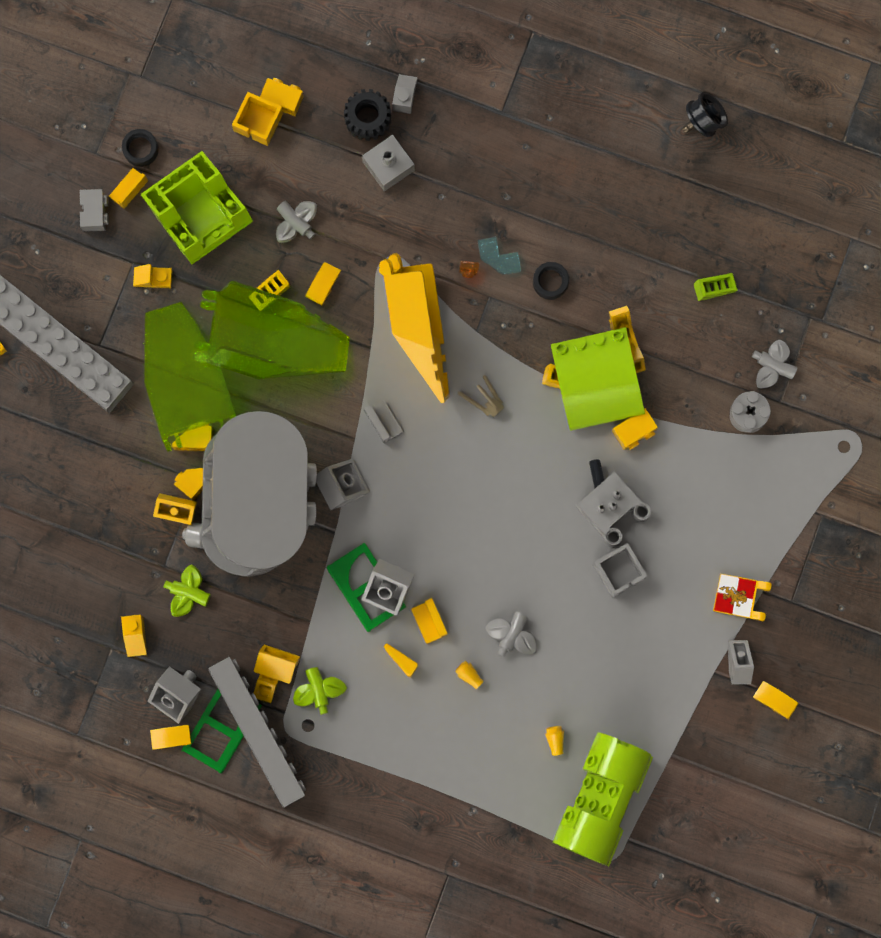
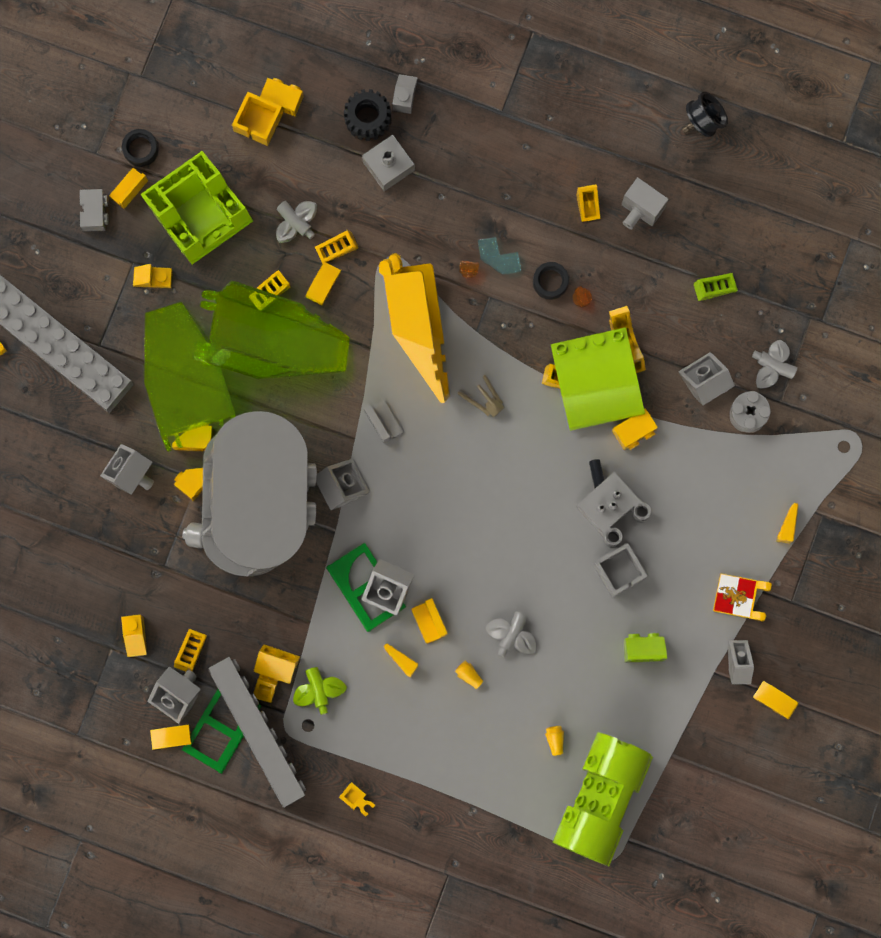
yellow brick [153,493,197,525] -> none
lime plant [164,564,211,617] -> none
none -> light grey brick [100,444,154,495]
none -> yellow slope [174,629,207,672]
none -> yellow slope [315,230,359,264]
none -> yellow plate [339,782,375,816]
none -> clear orange plate [573,286,592,307]
none -> yellow slope [576,184,600,222]
none -> light grey brick [622,177,668,230]
none -> lime slope [624,633,667,662]
none -> light grey slope [678,352,735,405]
none -> yellow slope [776,503,798,544]

